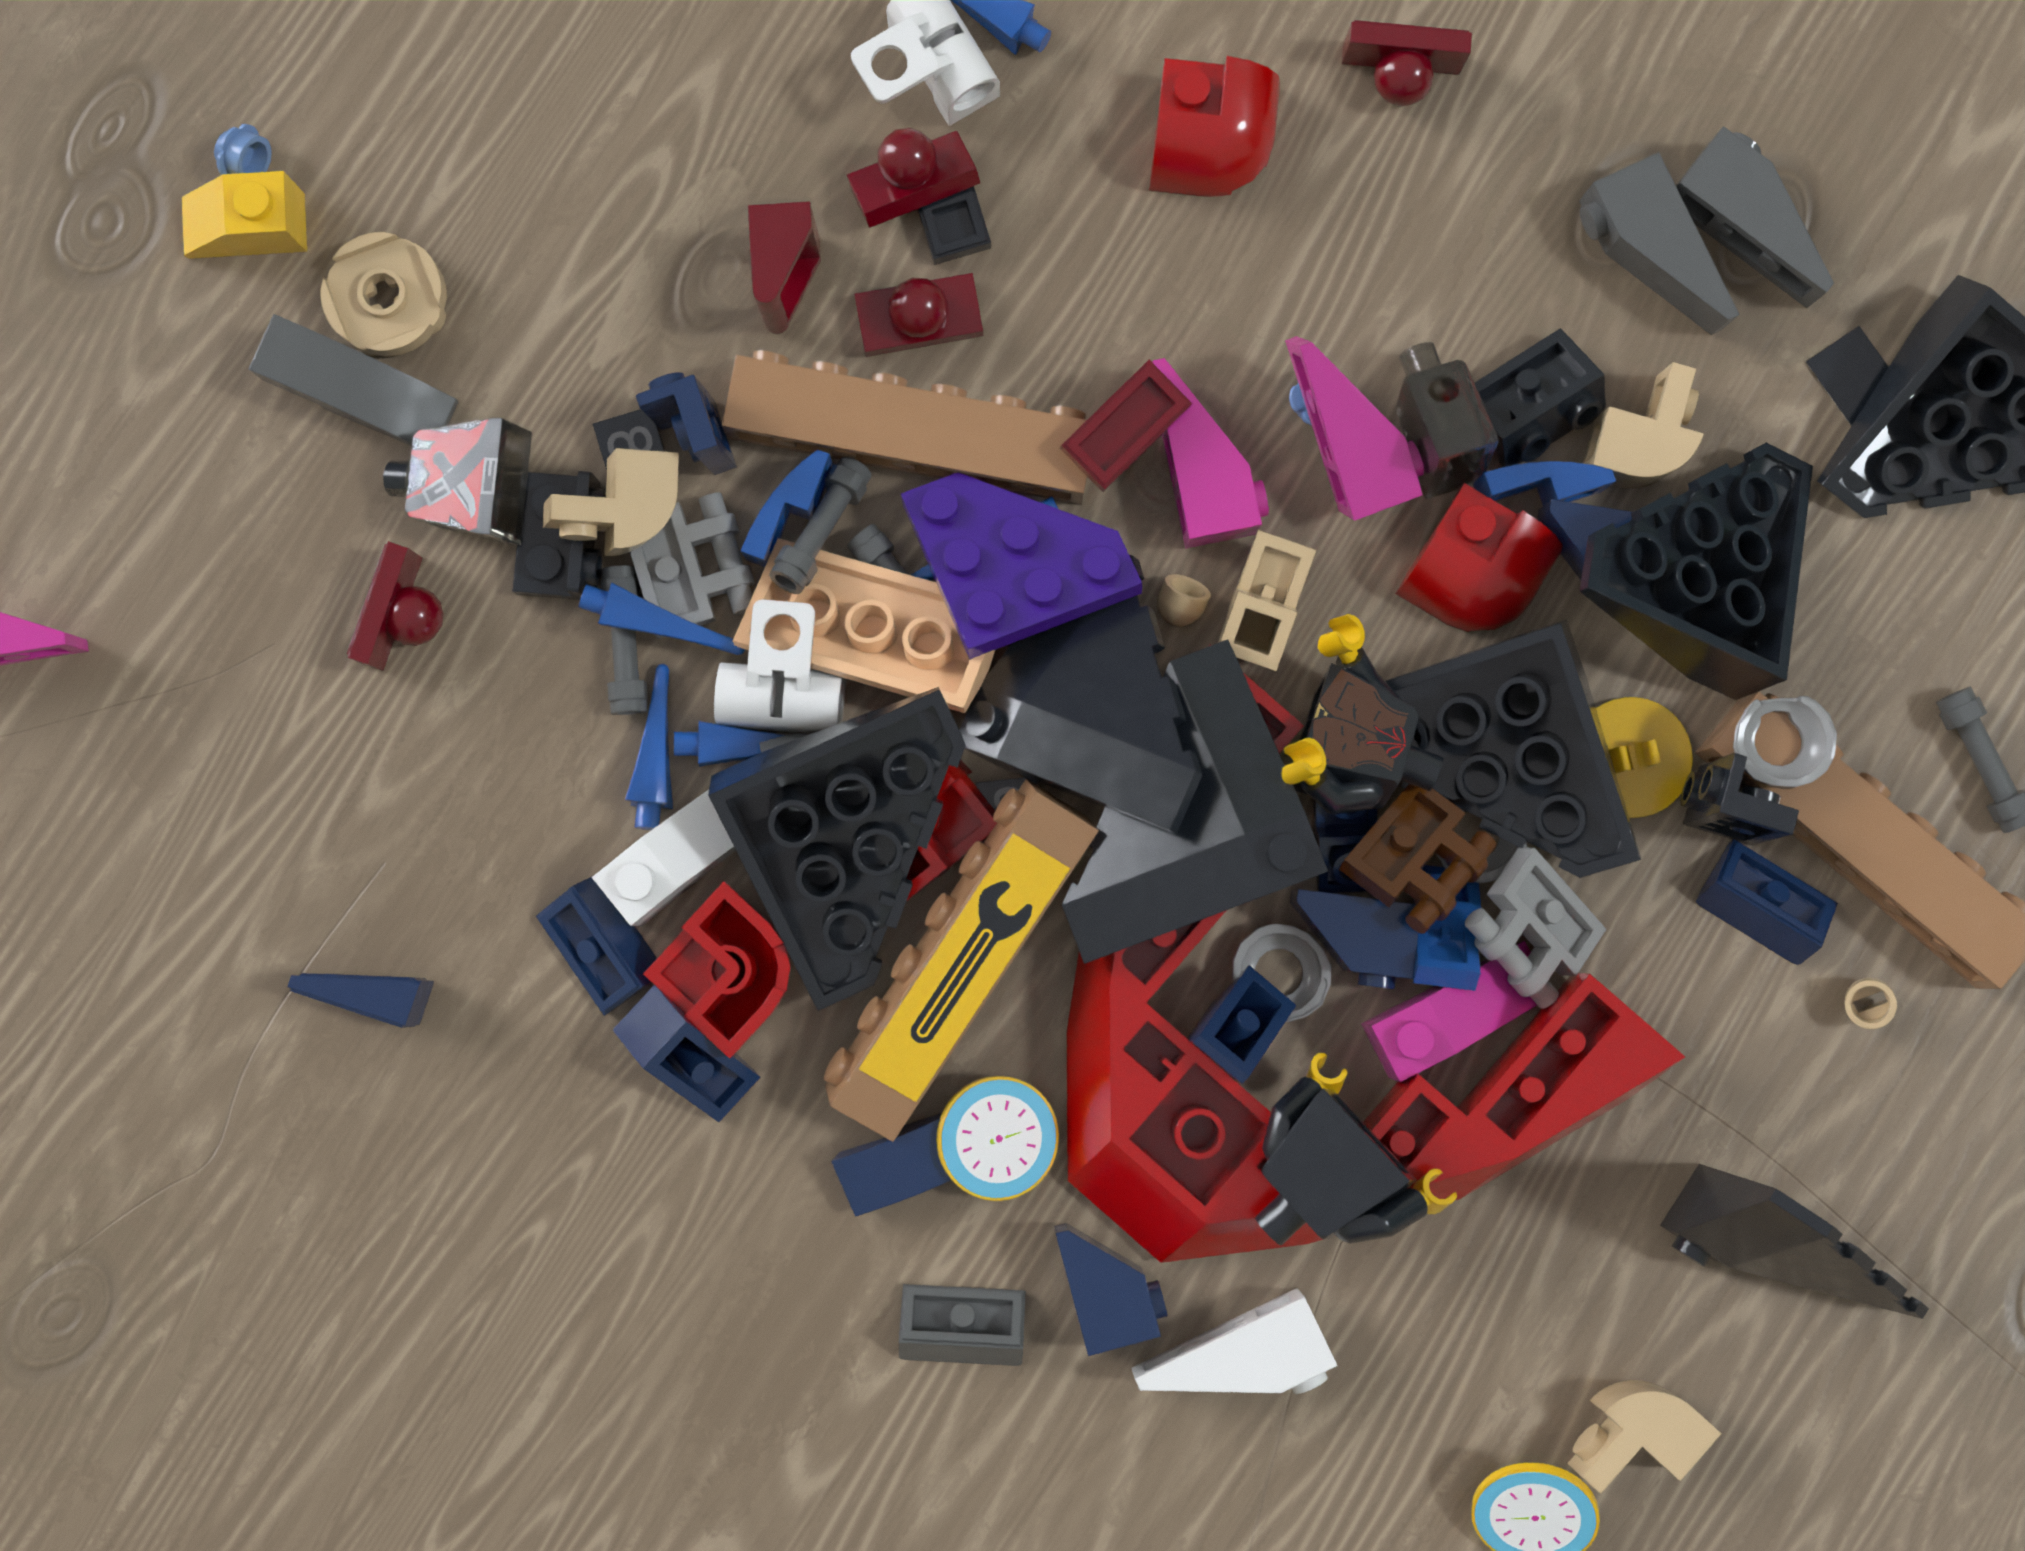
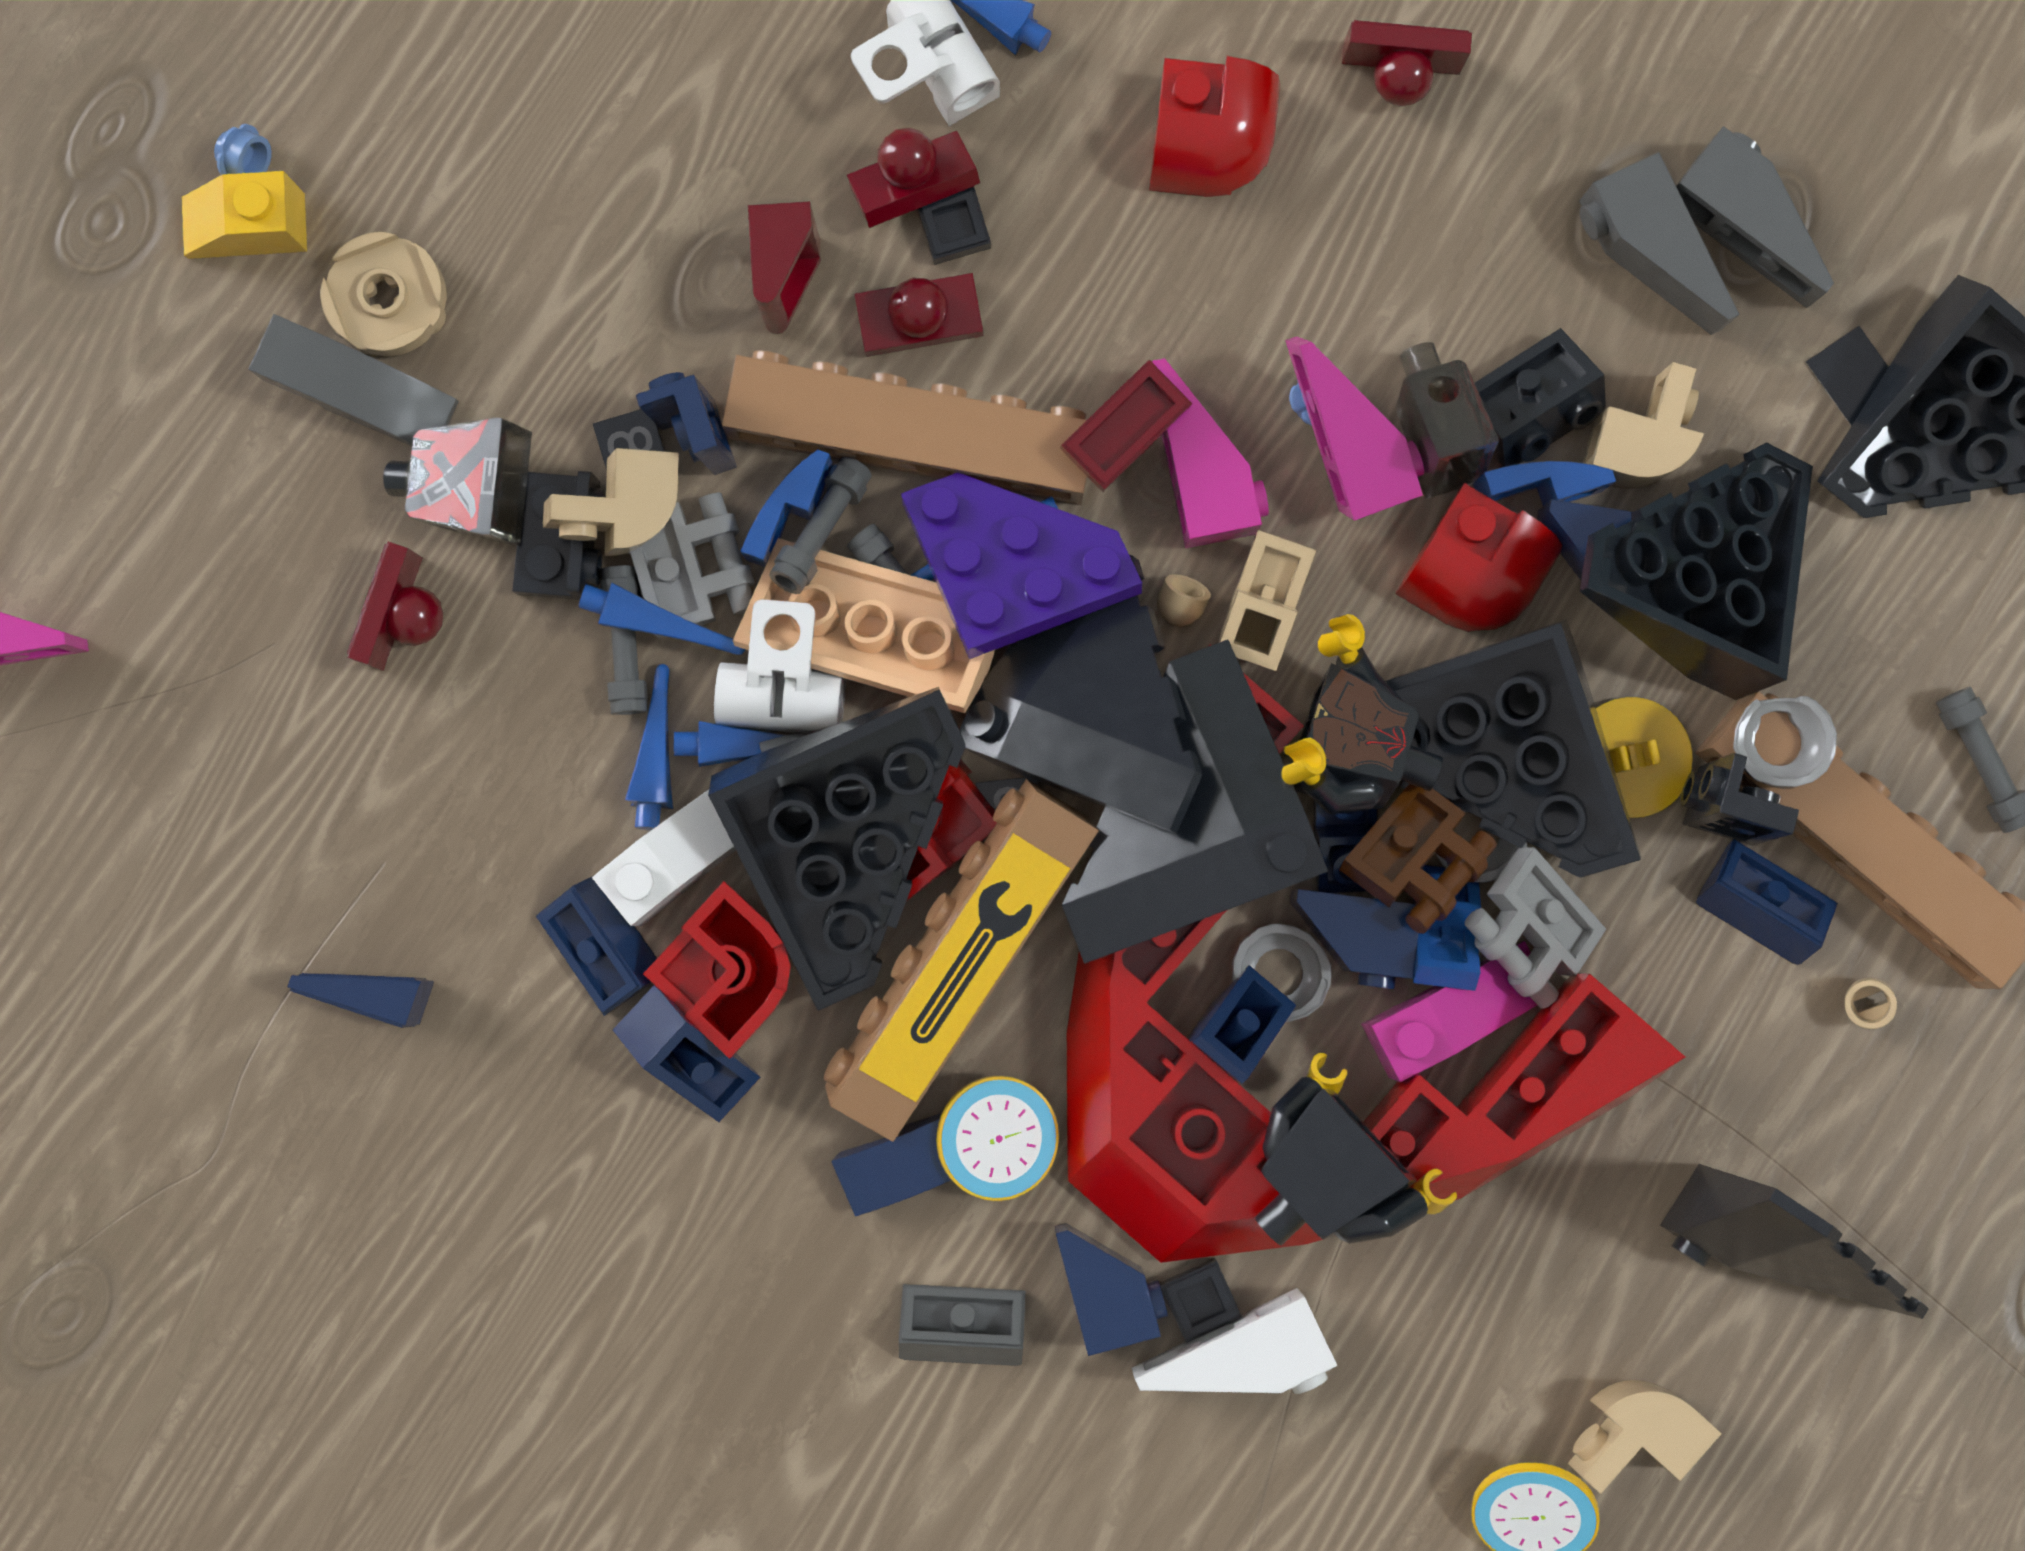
none -> black tile [1160,1258,1242,1343]

